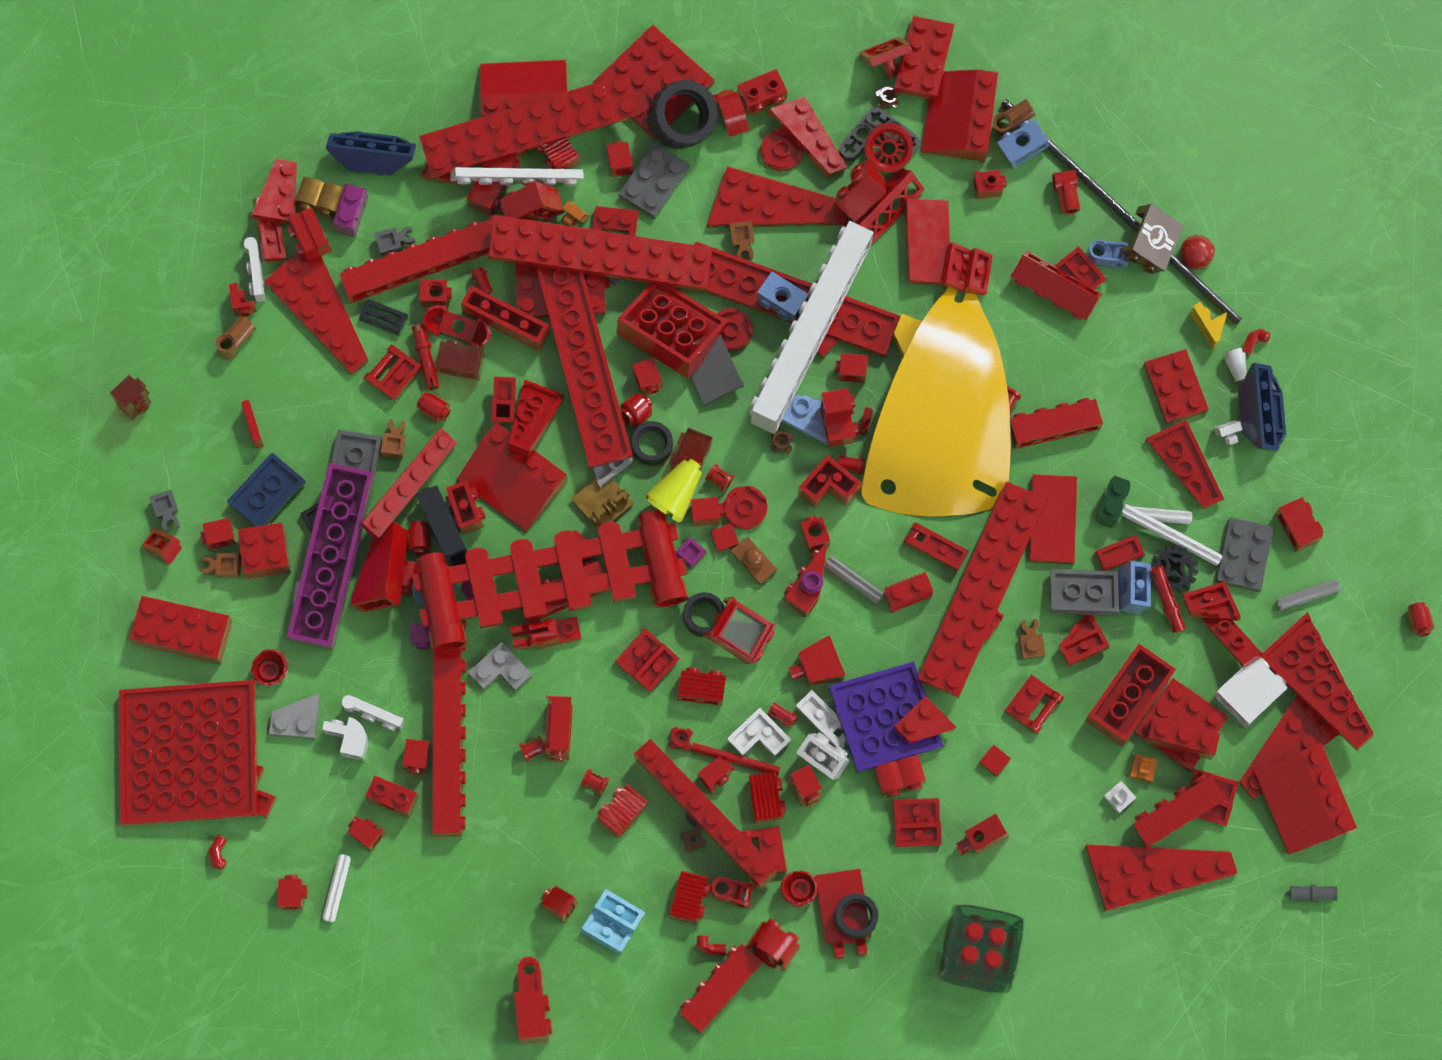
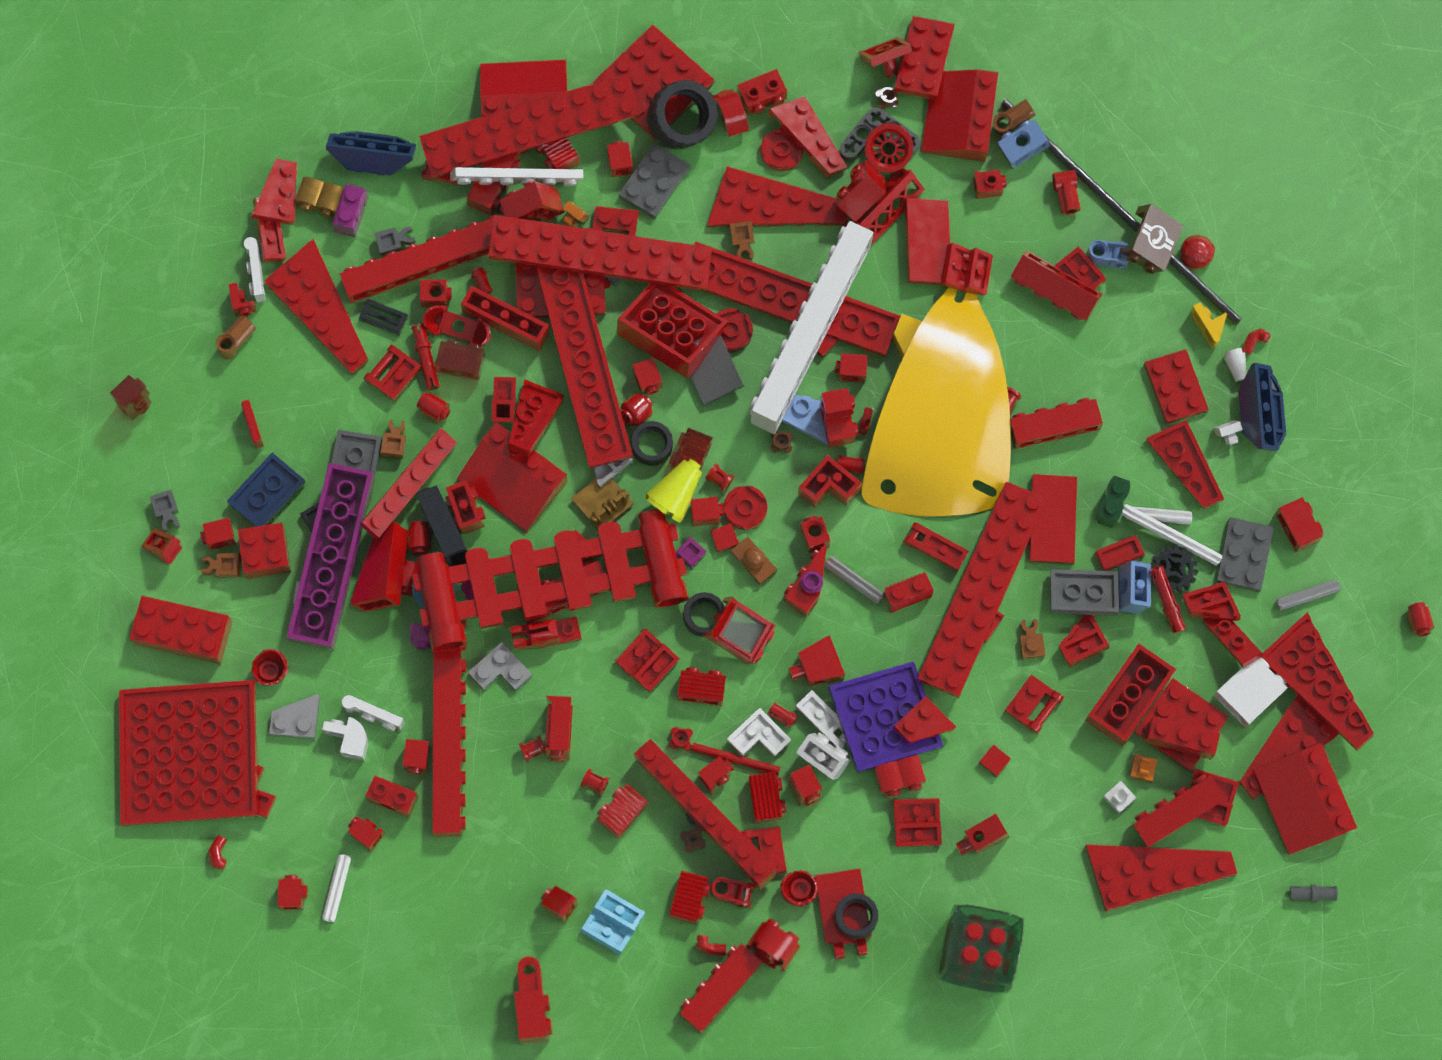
red brick [287,208,332,262] -> none
medium blue brick [757,272,809,322] -> none

